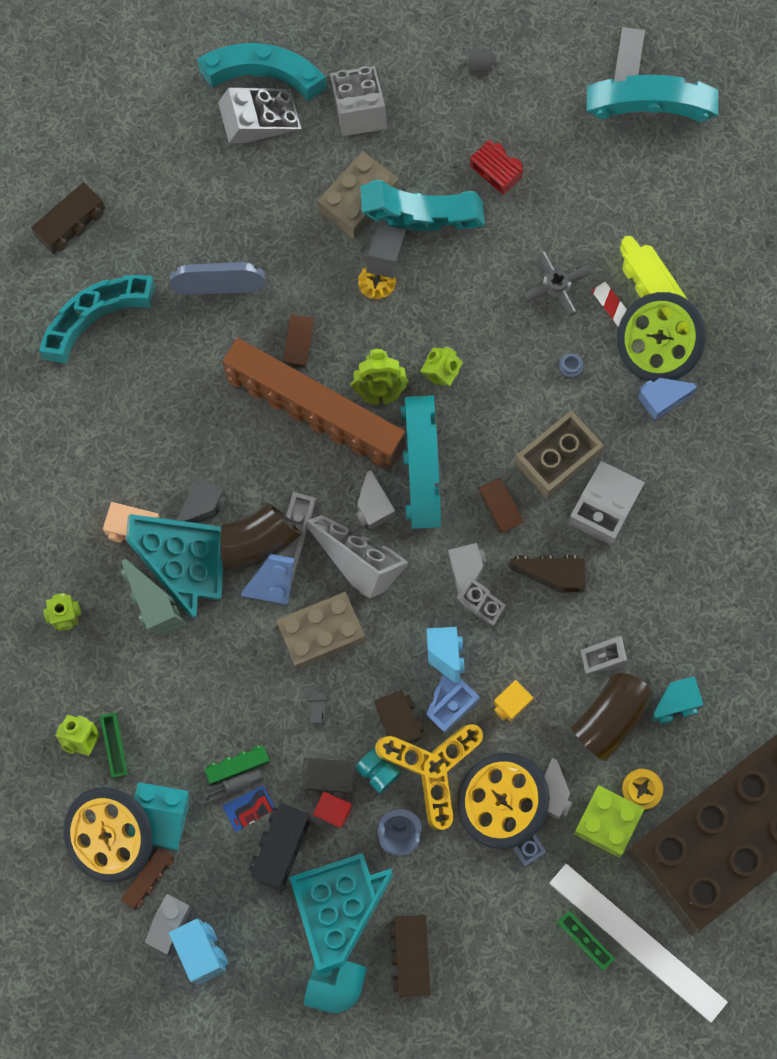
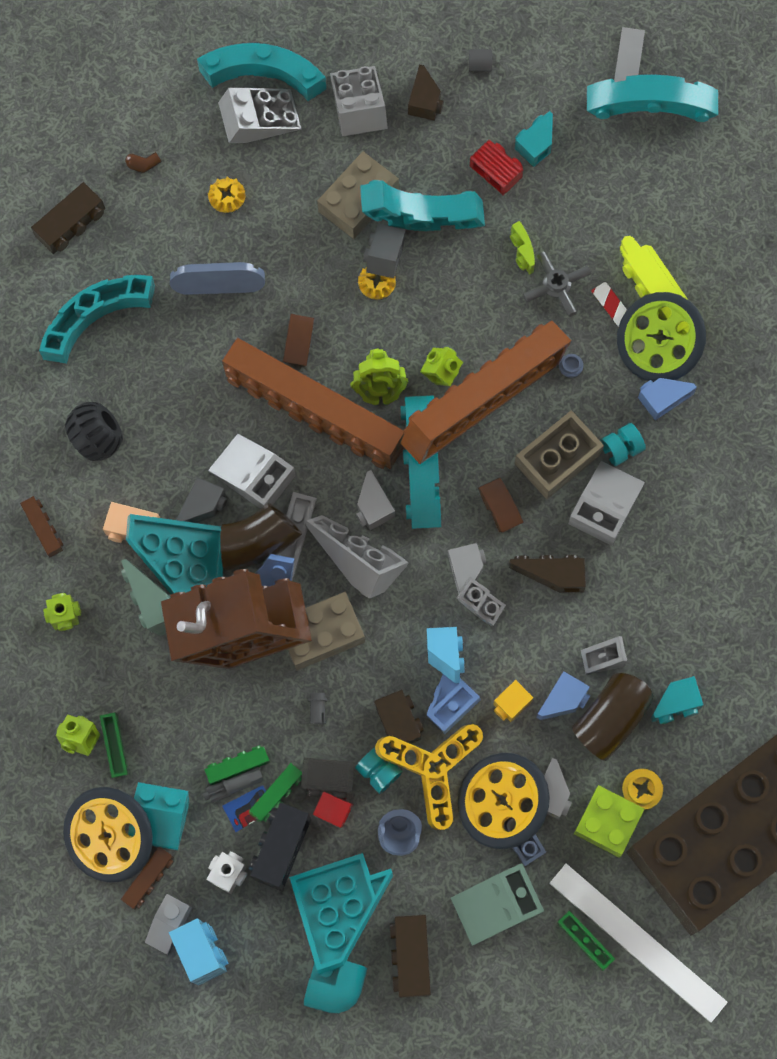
none -> reddish brown piece [20,496,64,558]
none -> black wheel [65,402,123,461]
none -> reddish brown arm [125,152,161,173]
none -> reddish brown piece [161,569,312,669]
none -> white brick [207,851,247,894]
none -> yellow gear [208,177,245,213]
none -> light grey slope [208,434,296,509]
none -> green piece [249,763,303,823]
none -> dark orange brick [401,320,571,464]
none -> dark brown slope [408,64,444,121]
none -> sand green slope [451,863,544,946]
none -> lime slope [510,221,535,275]
none -> teal slope [515,111,553,167]
none -> medium blue slope [537,671,590,720]
none -> teal wheel [600,423,646,466]

